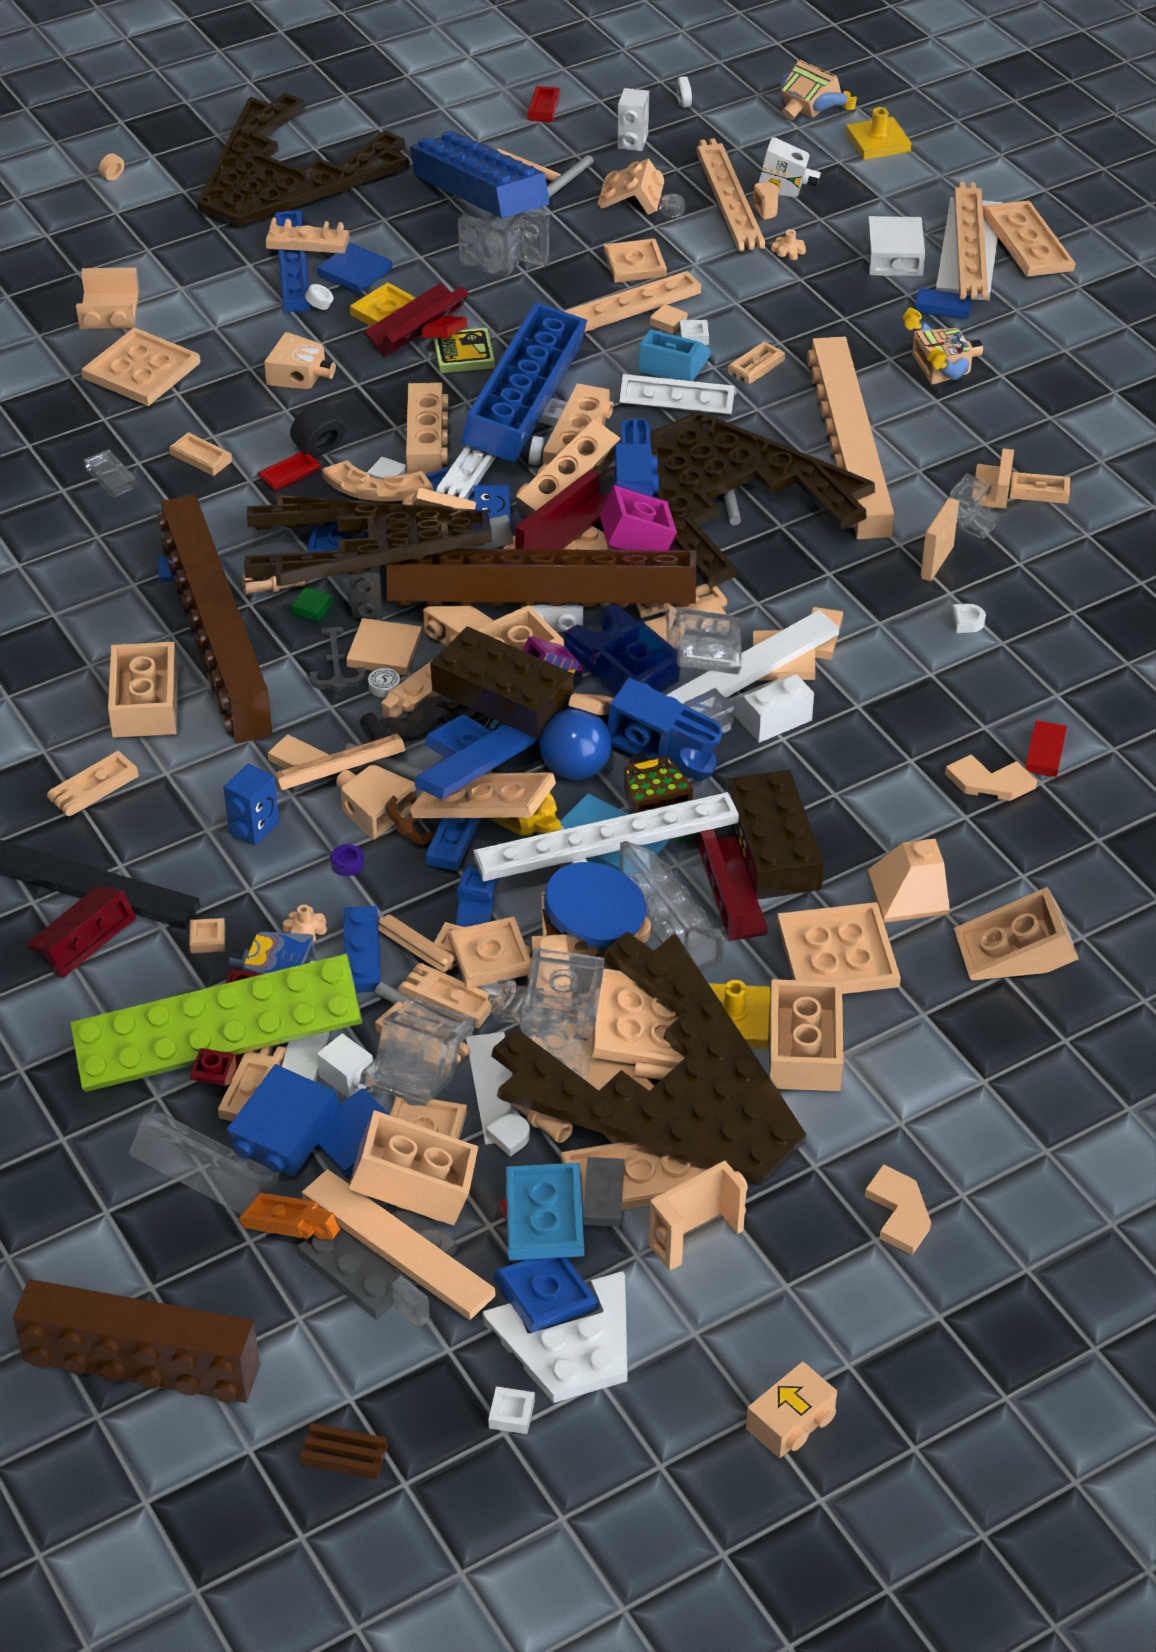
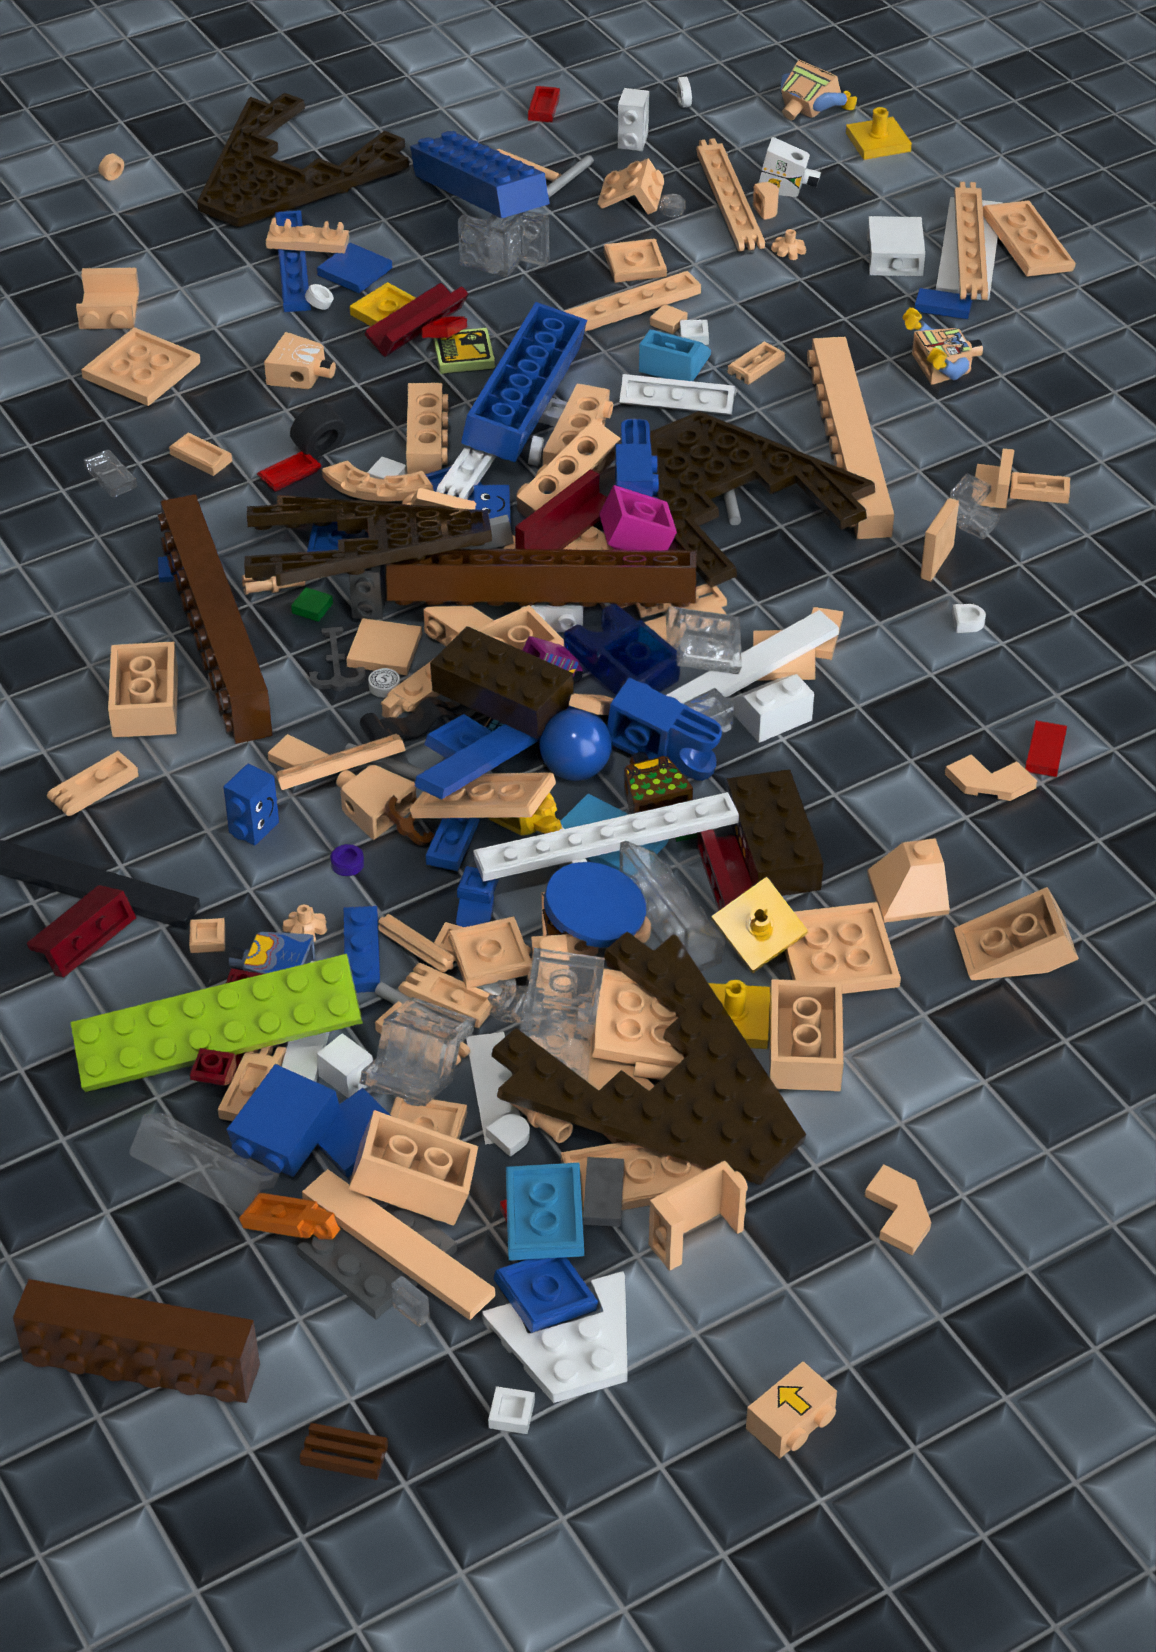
none -> yellow tile [711,877,808,973]

